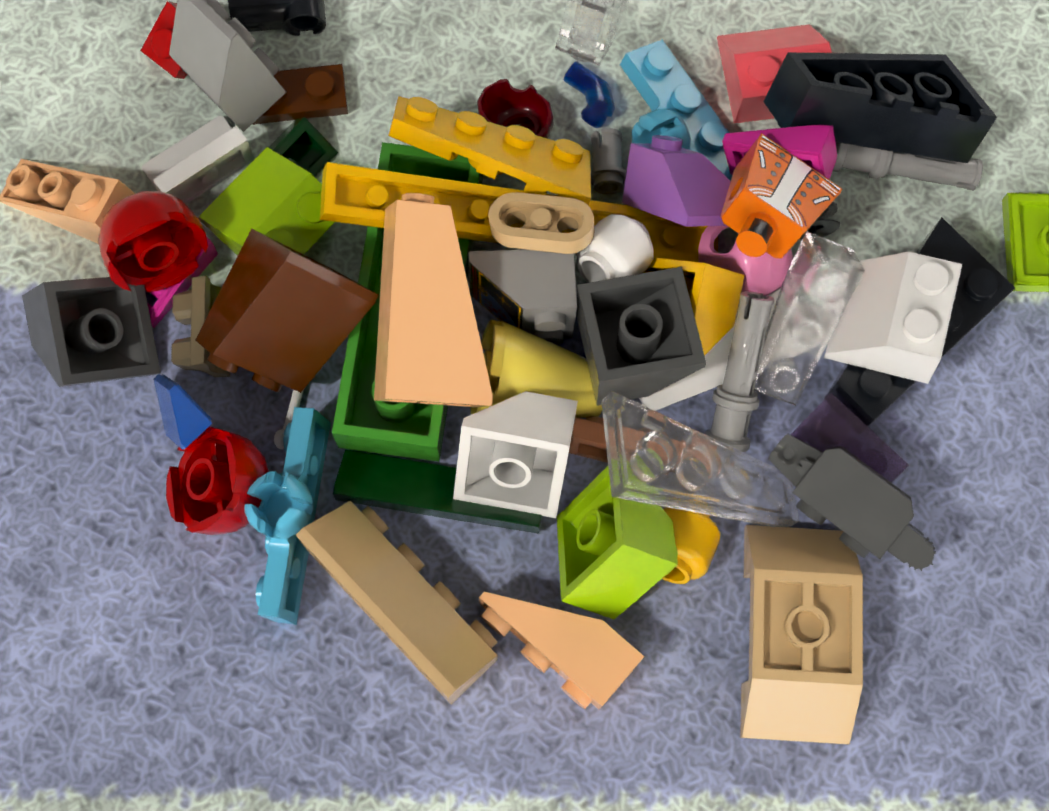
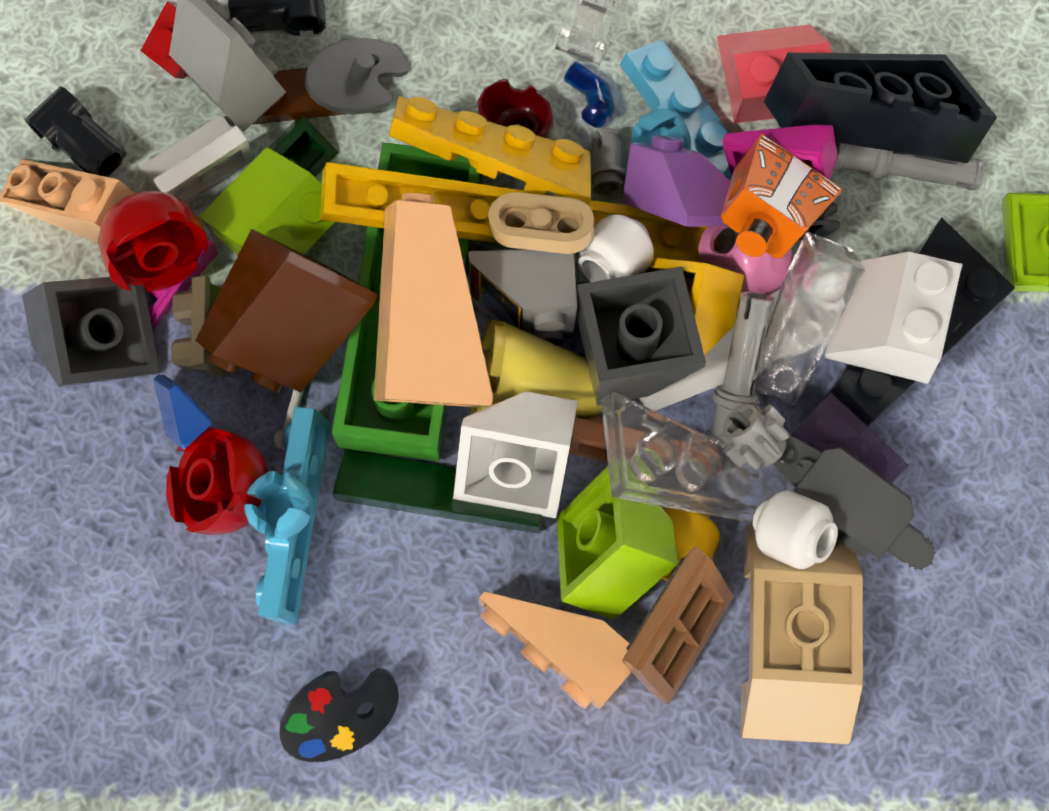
tan slope [296,501,498,705] -> none
none -> black piece [24,86,127,177]
none -> black piece [279,668,399,762]
none -> dark grey piece [305,38,410,115]
none -> medium nougat piece [622,546,734,705]
none -> light grey gear [720,402,790,470]
none -> white head [753,490,838,570]

